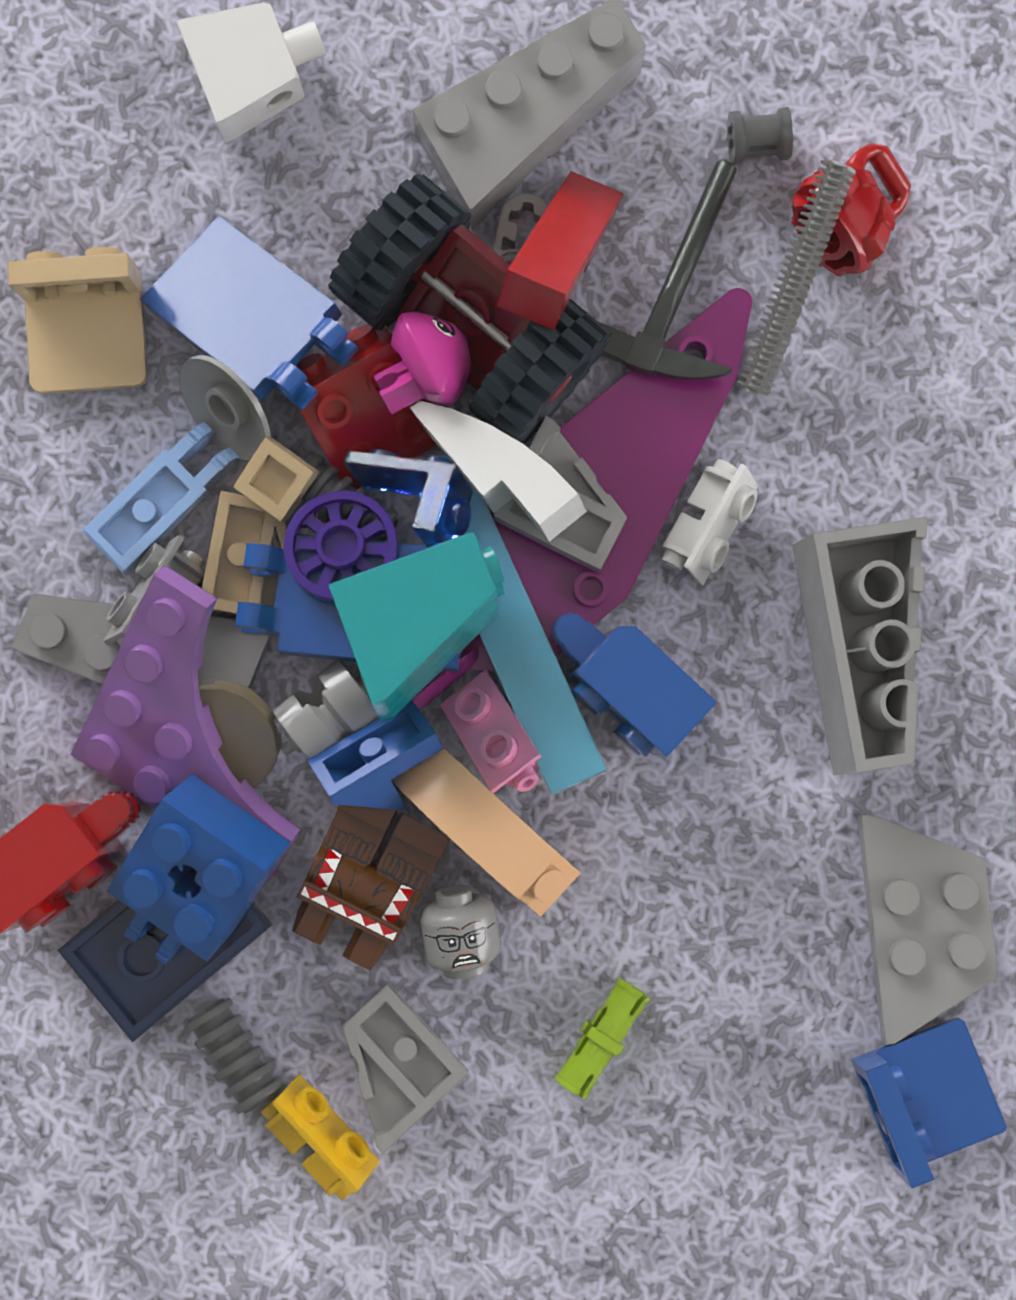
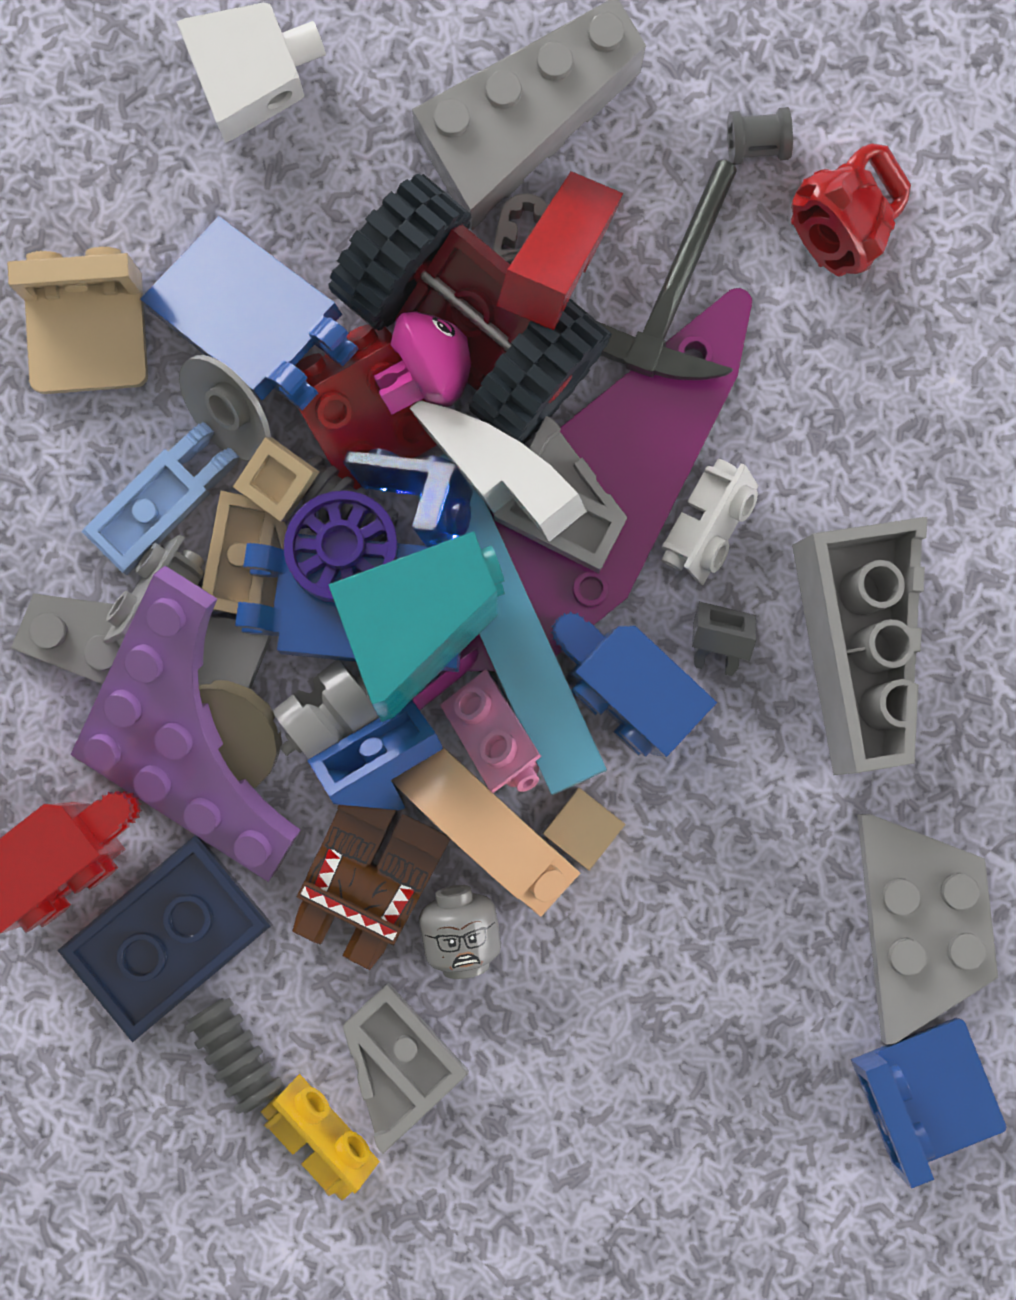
blue hinge [107,774,291,965] -> none
lime pin [554,977,651,1100] -> none
light grey axle [737,160,856,396] -> none
none -> tan tile [542,787,626,871]
none -> dark grey tile [692,601,756,676]

